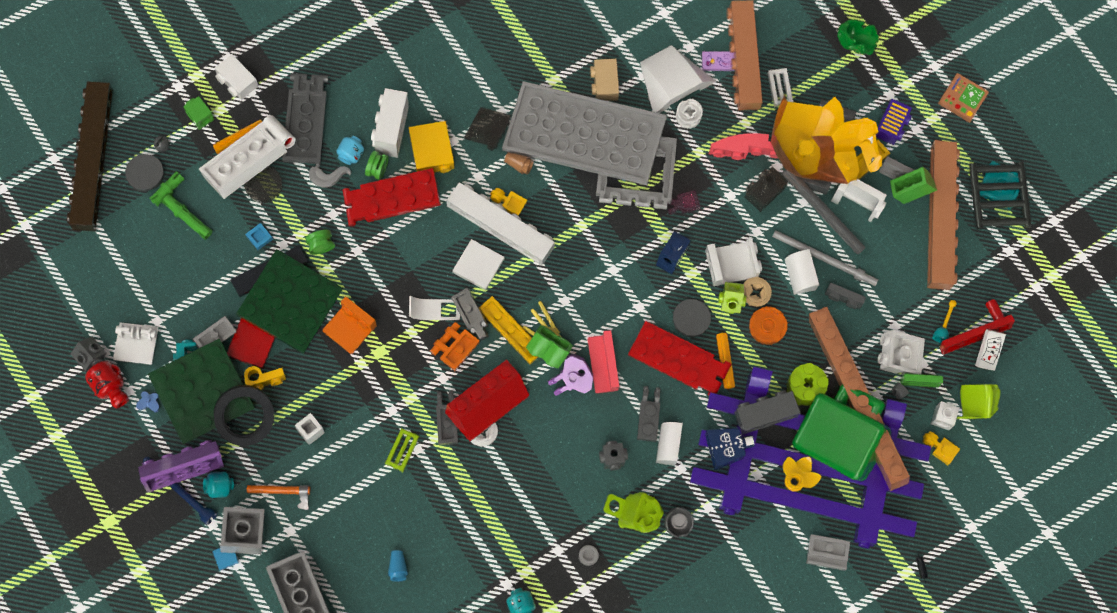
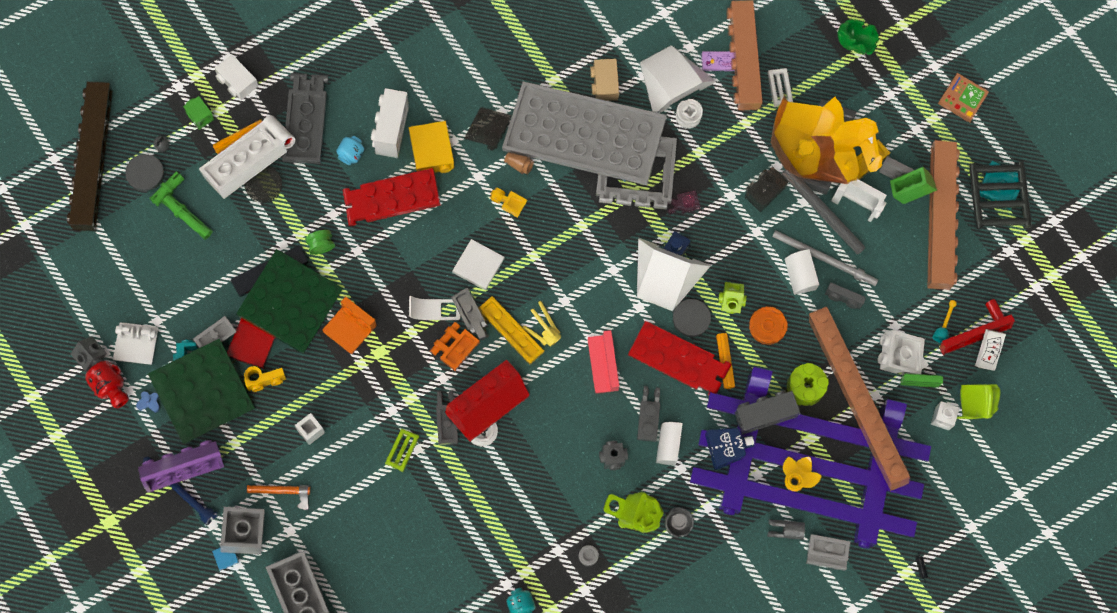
teal head [203,472,234,498] -> none
black tyre [213,385,274,446] -> none
dark azure plate [245,223,273,250] -> none
light grey piece [309,164,352,188] -> none
bright green wheel [365,151,389,180] -> none
dark azure cone [388,550,408,582] -> none
white brick [447,182,555,266] -> none
bright green brick [526,325,573,369] -> none
hinge [547,354,593,396] -> none
white panel [705,237,762,286] -> none
coral slope [709,133,778,160] -> none
tan gear [744,277,772,307] -> none
green piece [792,384,891,481] -> none
dark purple brick [876,99,912,146] -> none
dark grey hinge [892,382,909,399] -> none
yellow plate [922,431,960,466] -> none
none -> white wedge [637,238,711,311]
none -> dark grey hinge [767,519,805,540]

